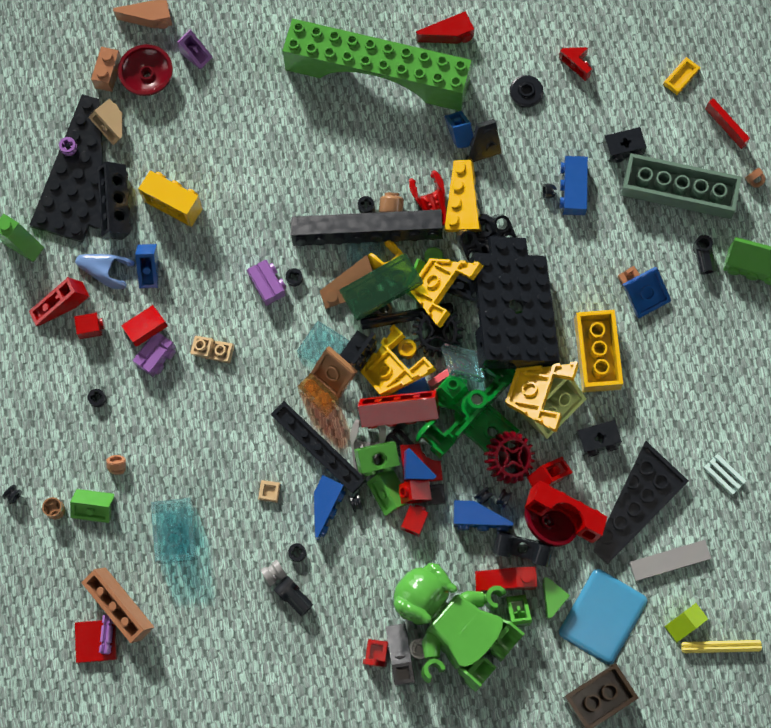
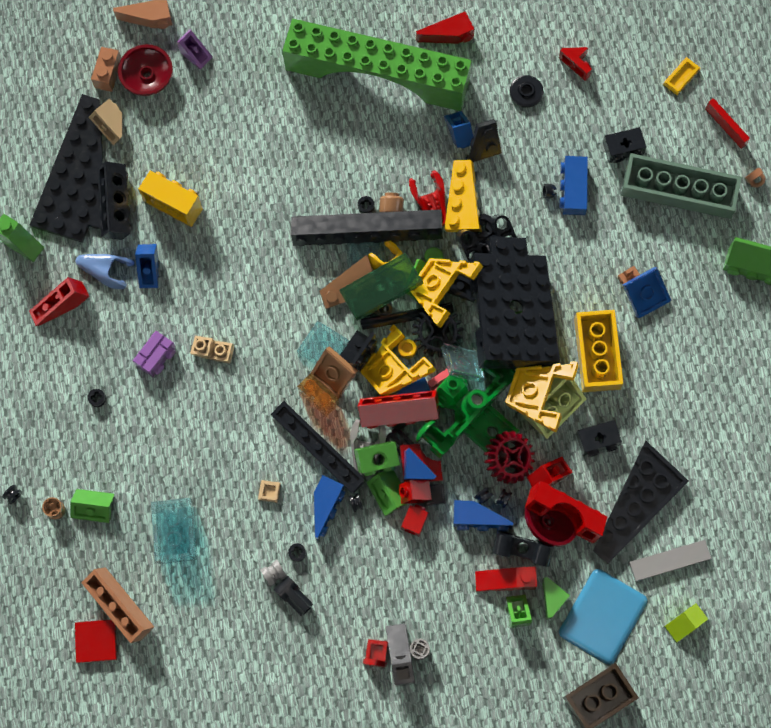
medium lavender bush [59,137,77,156] -> none
red brick [74,312,105,339] -> none
medium lavender axle [99,614,114,654] -> none
nougat tile [106,455,126,475] -> none
tile [121,305,168,347] -> none
medium lavender brick [247,260,286,306] -> none
black bush [286,268,303,287] -> none
bright green piece [393,563,525,692] -> none
light yellow axle [681,640,762,653] -> none
black piece [693,235,717,275] -> none
light aqua tile [703,454,746,496] -> none

